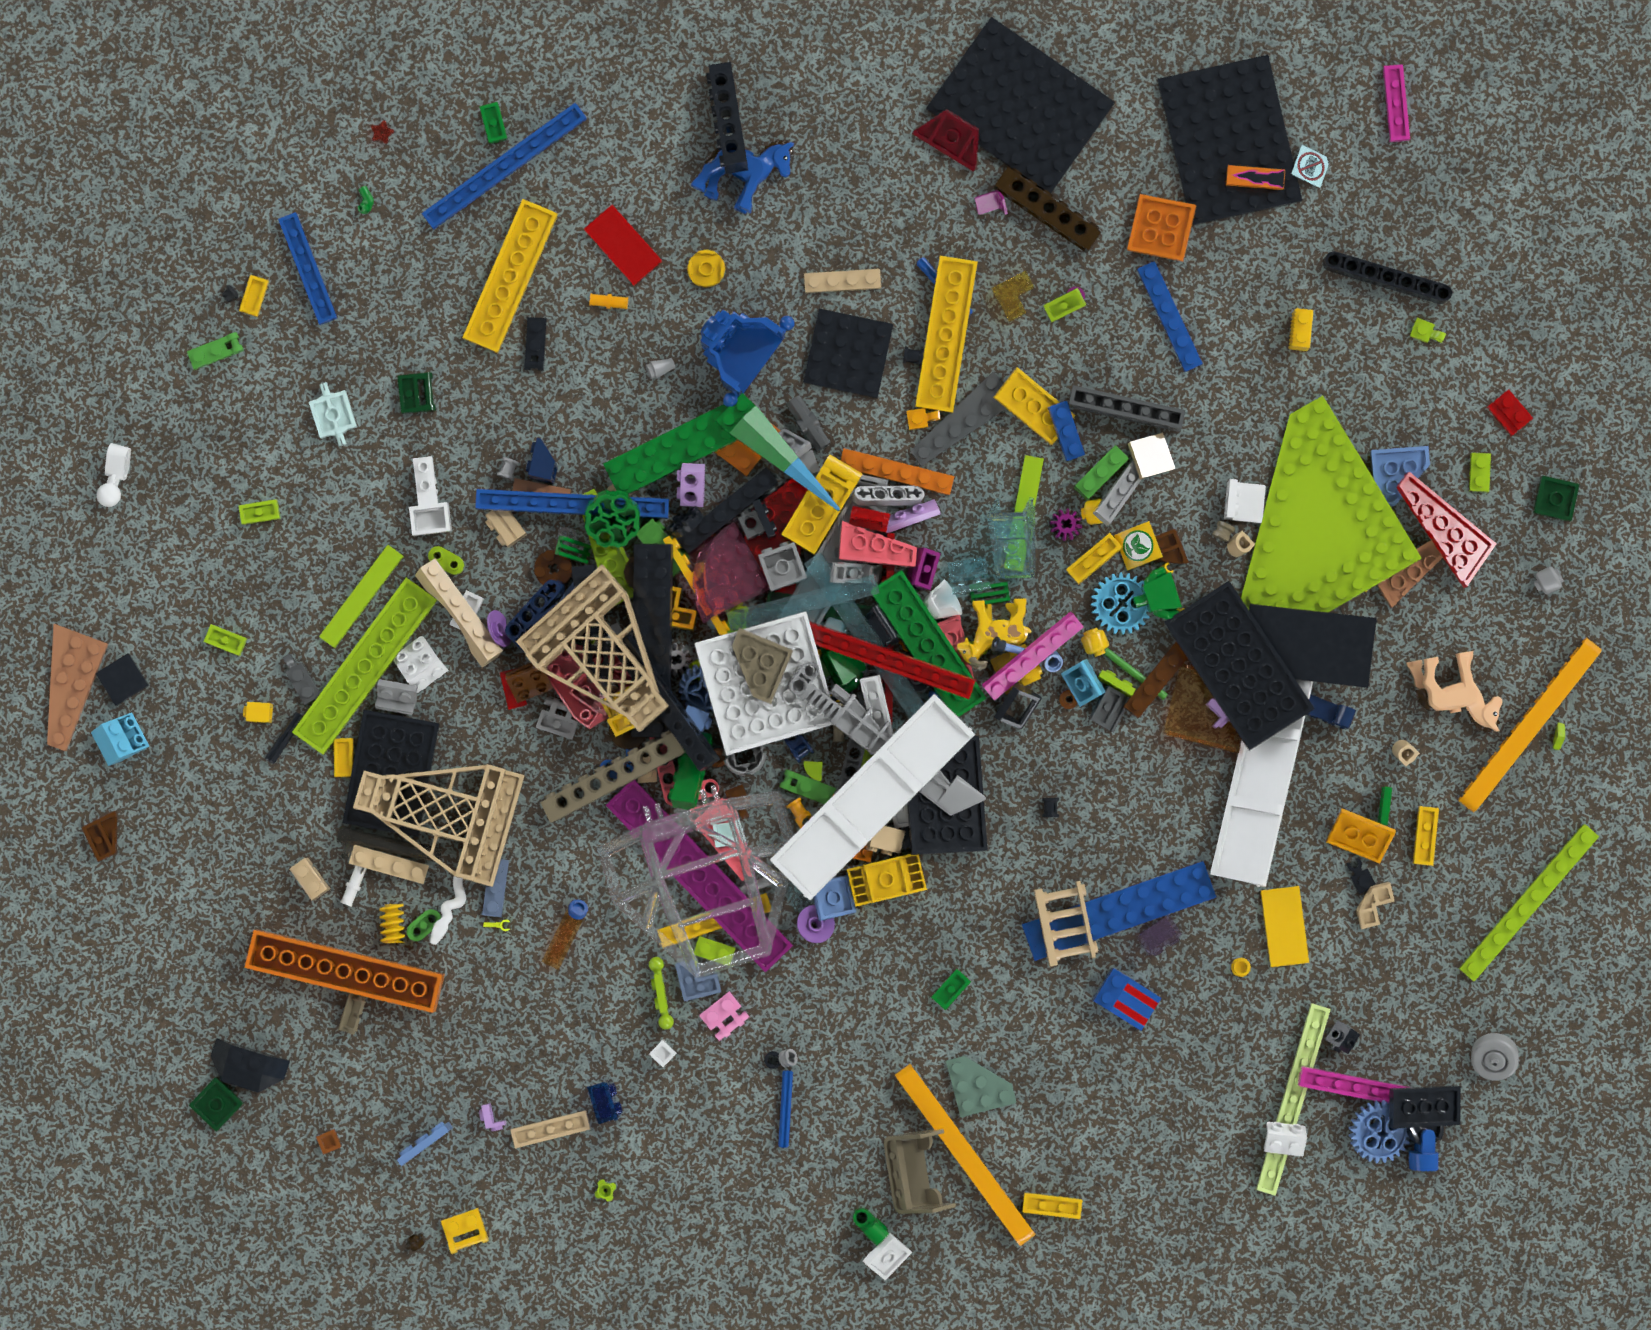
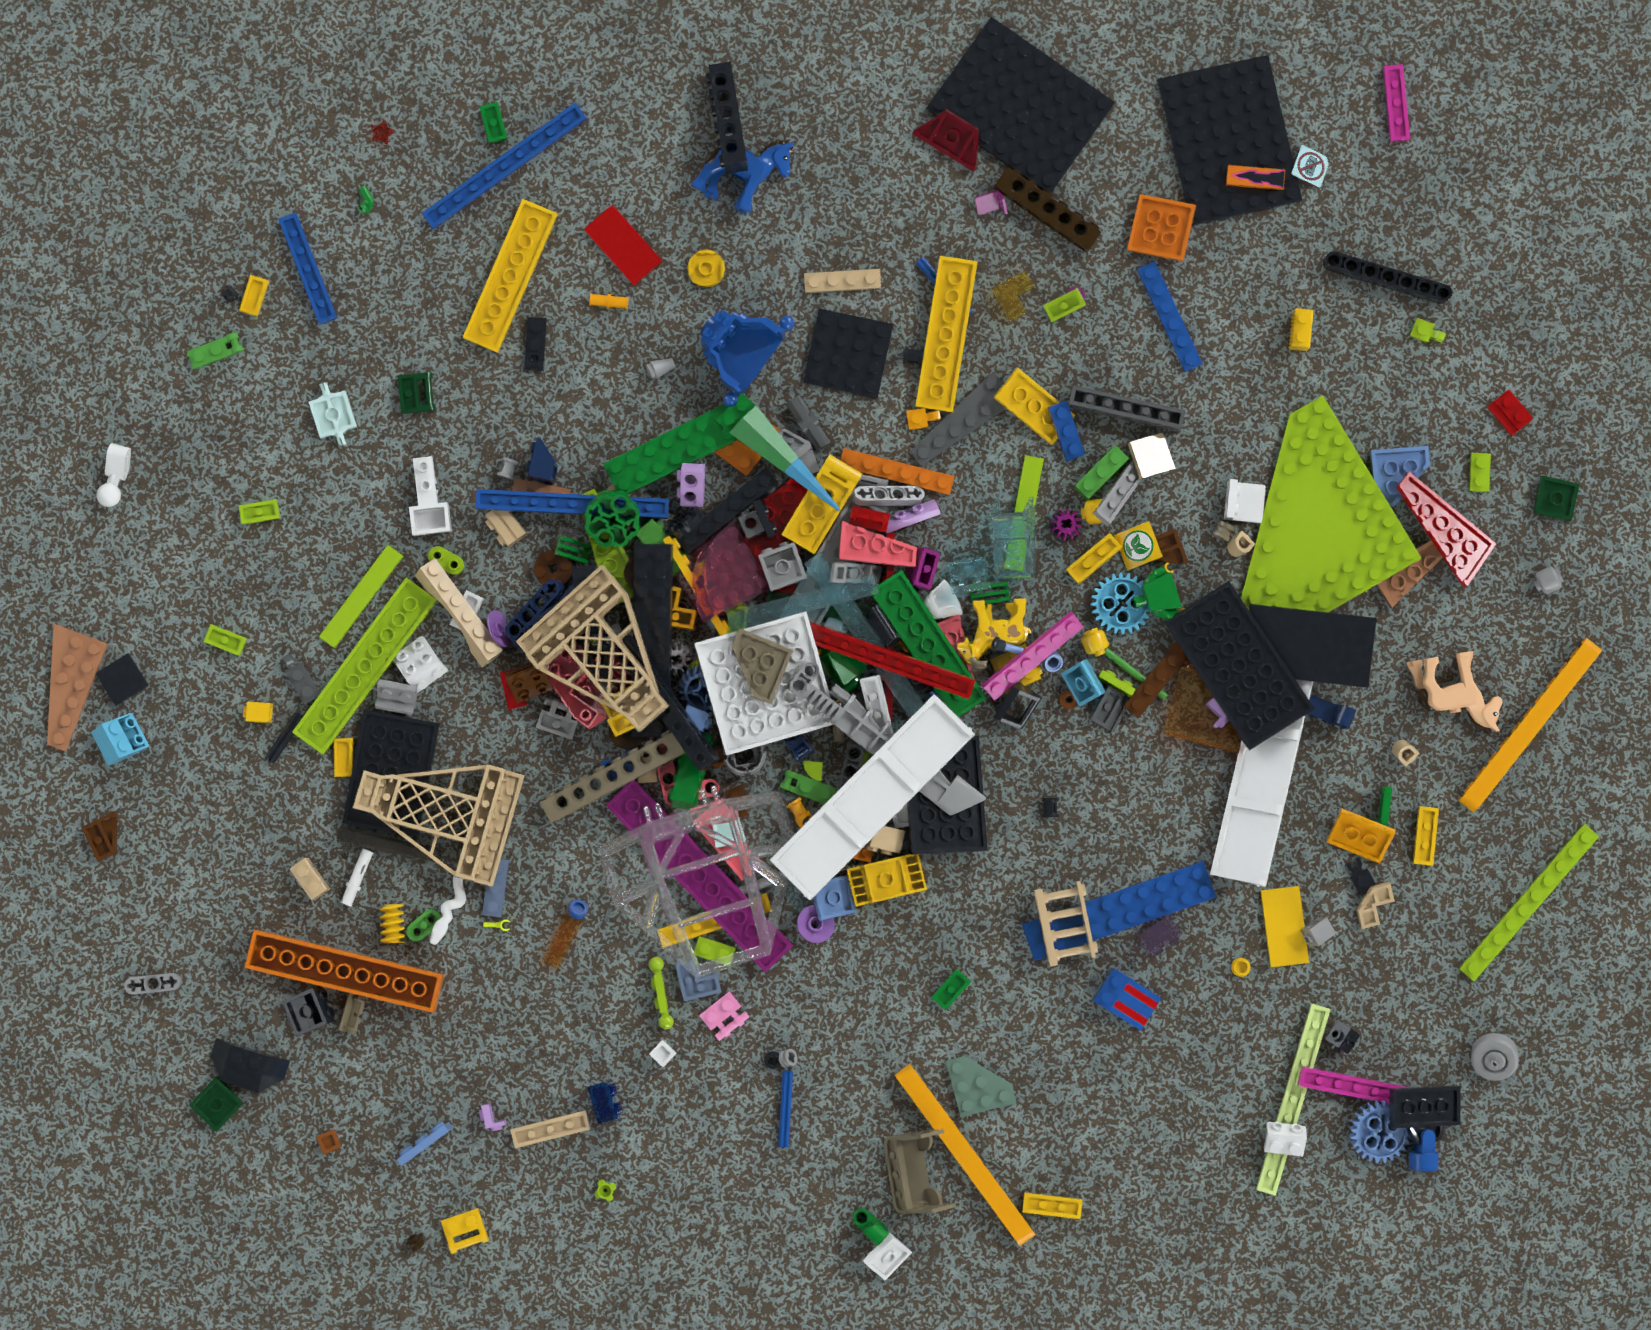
tan plate [349,845,429,884] -> none
lime tile [1553,723,1565,750] -> none
none -> light grey beam [124,973,182,994]
none -> black plate [282,986,335,1037]
none -> light grey brick [1301,917,1336,946]

